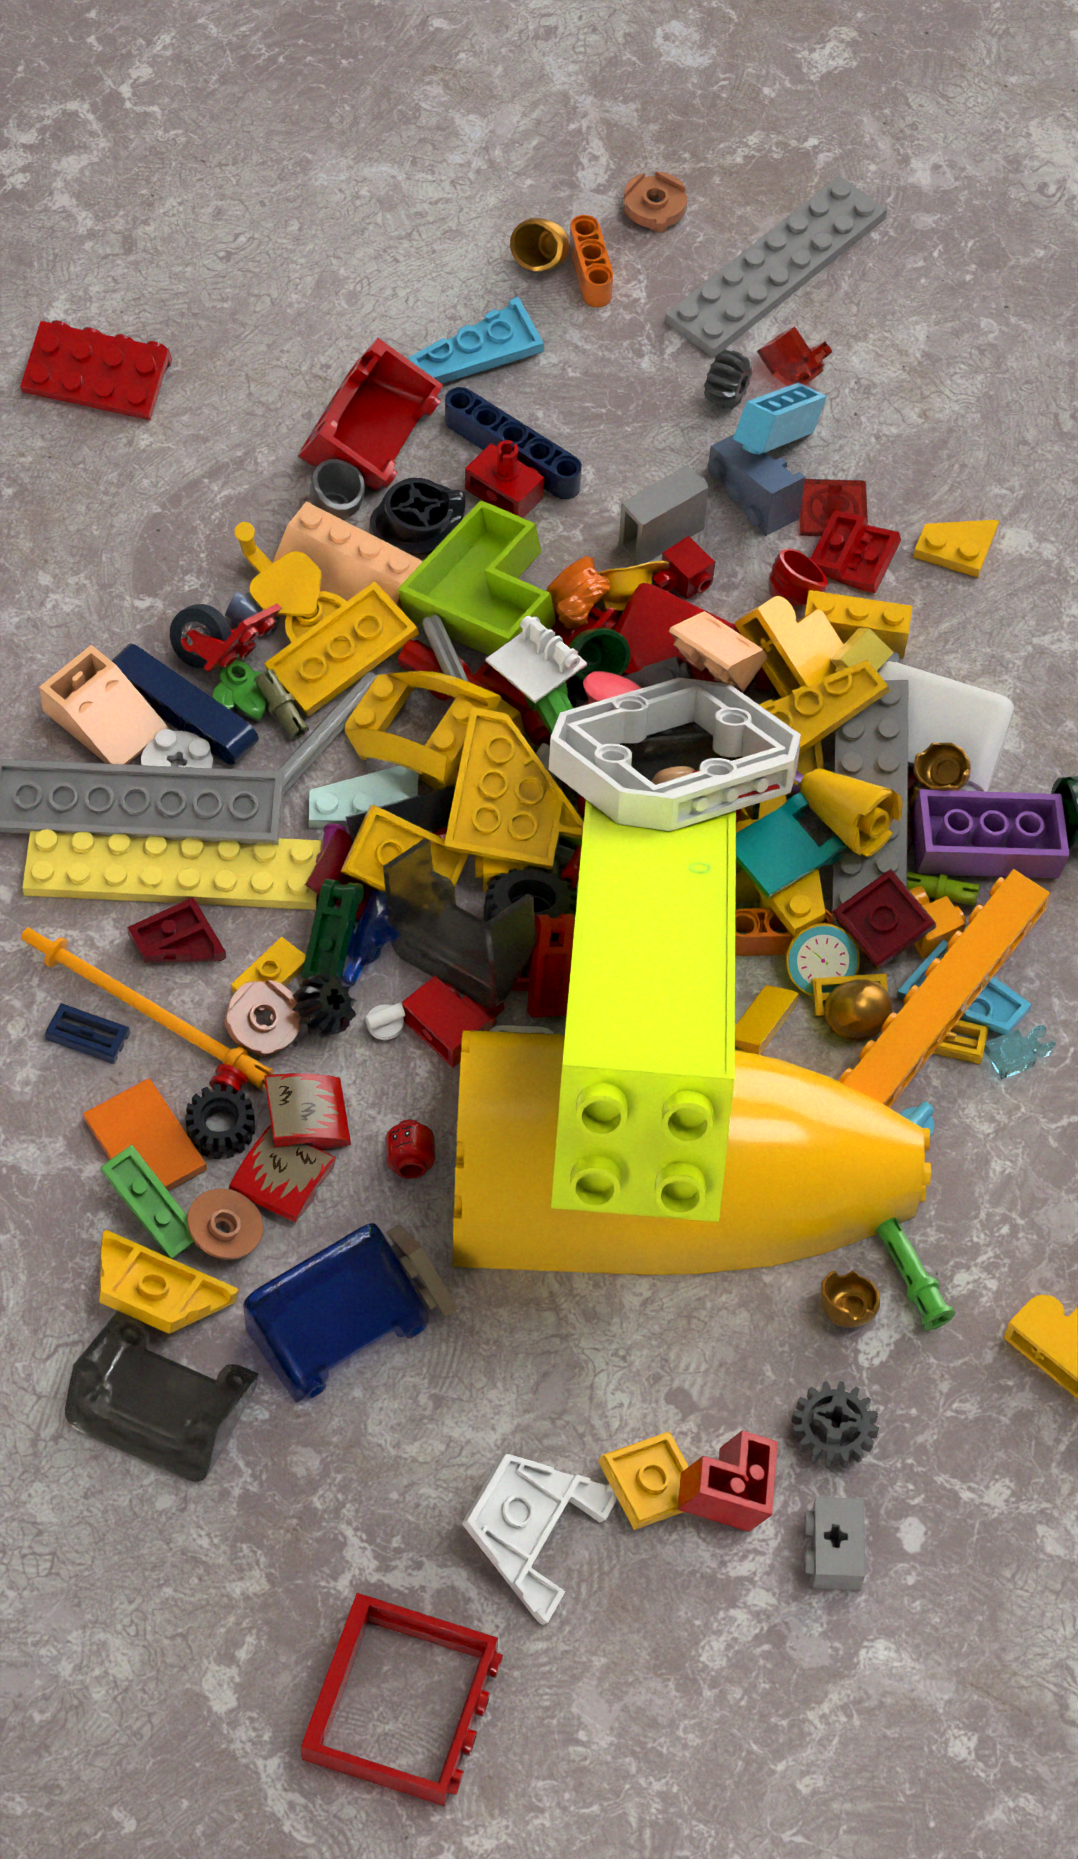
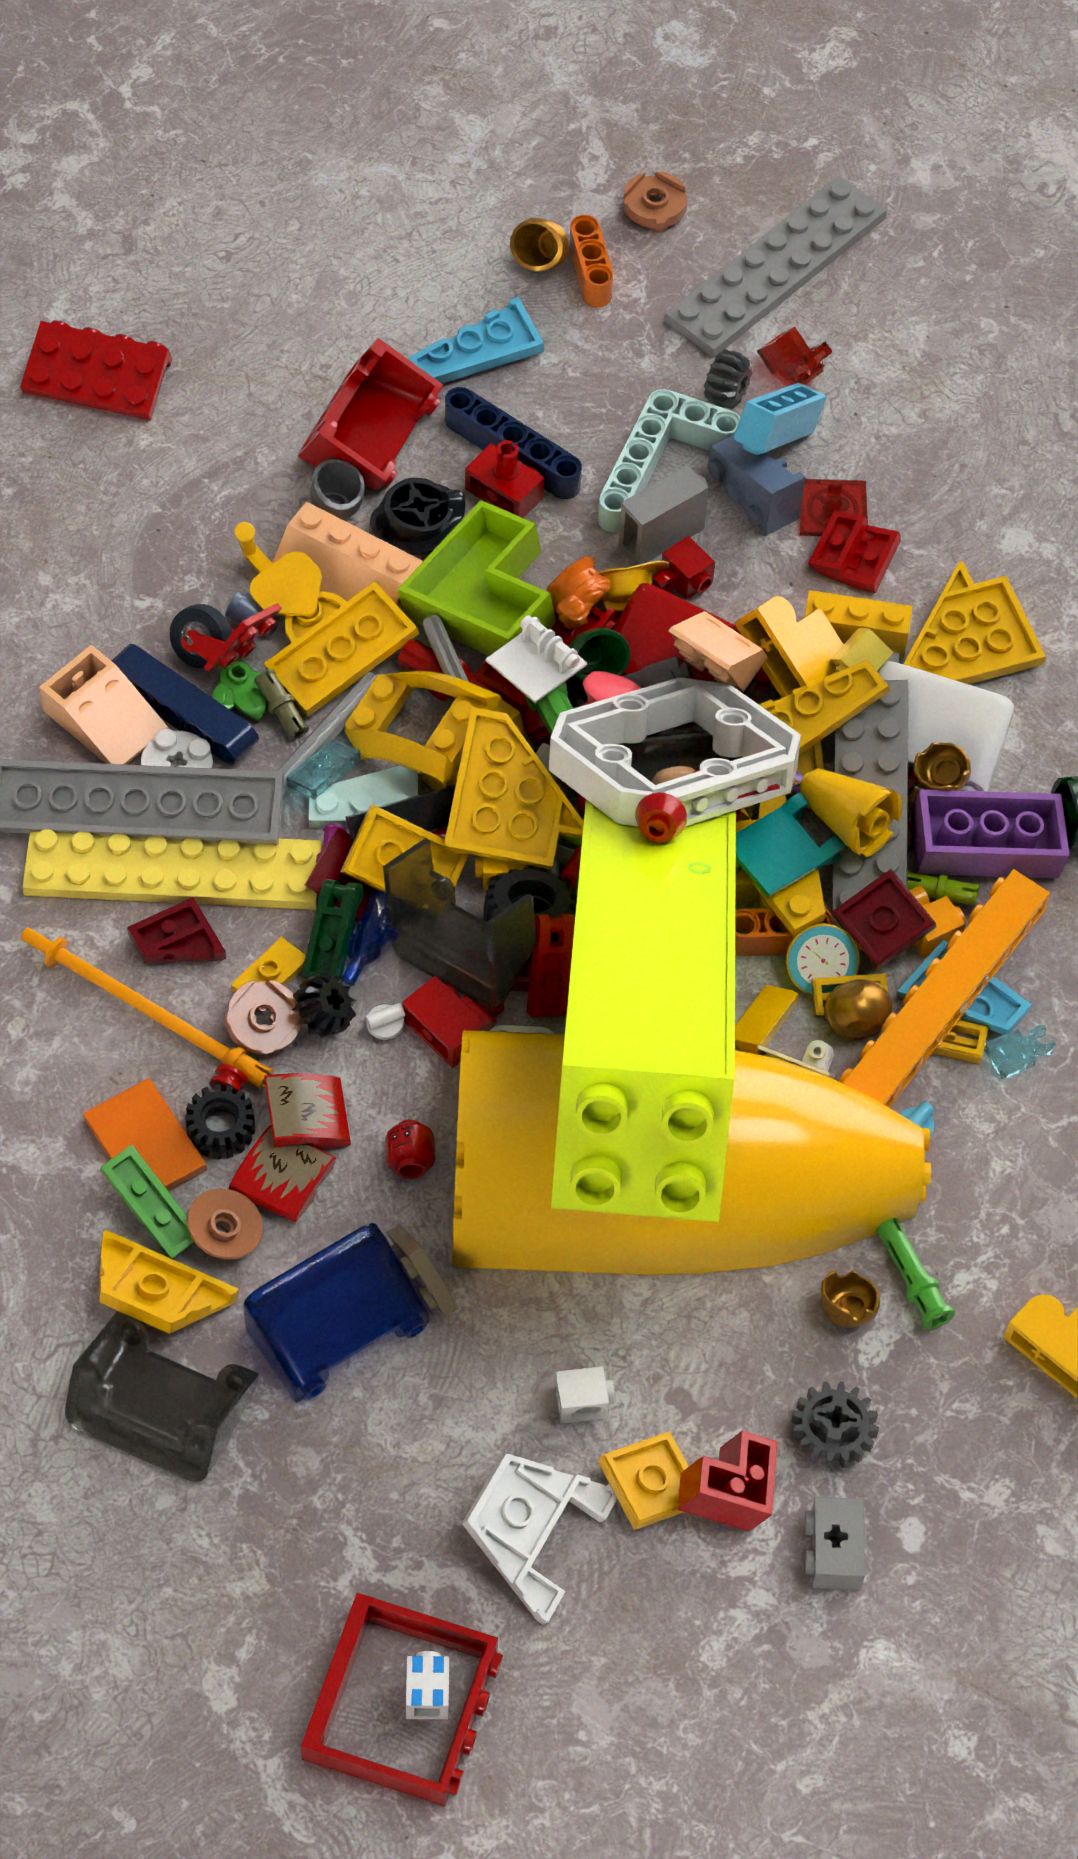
dark blue tile [45,1003,130,1064] -> none
red hat [769,548,828,606] -> none
yellow wing [913,520,999,578] -> none
none -> clear light blue plate [286,738,361,800]
none -> white brick [406,1651,449,1719]
none -> white brick [555,1366,615,1424]
none -> light aqua beam [598,389,740,533]
none -> red cone [635,792,687,843]
none -> white hinge [757,1040,835,1079]
none -> yellow wing [904,561,1046,685]

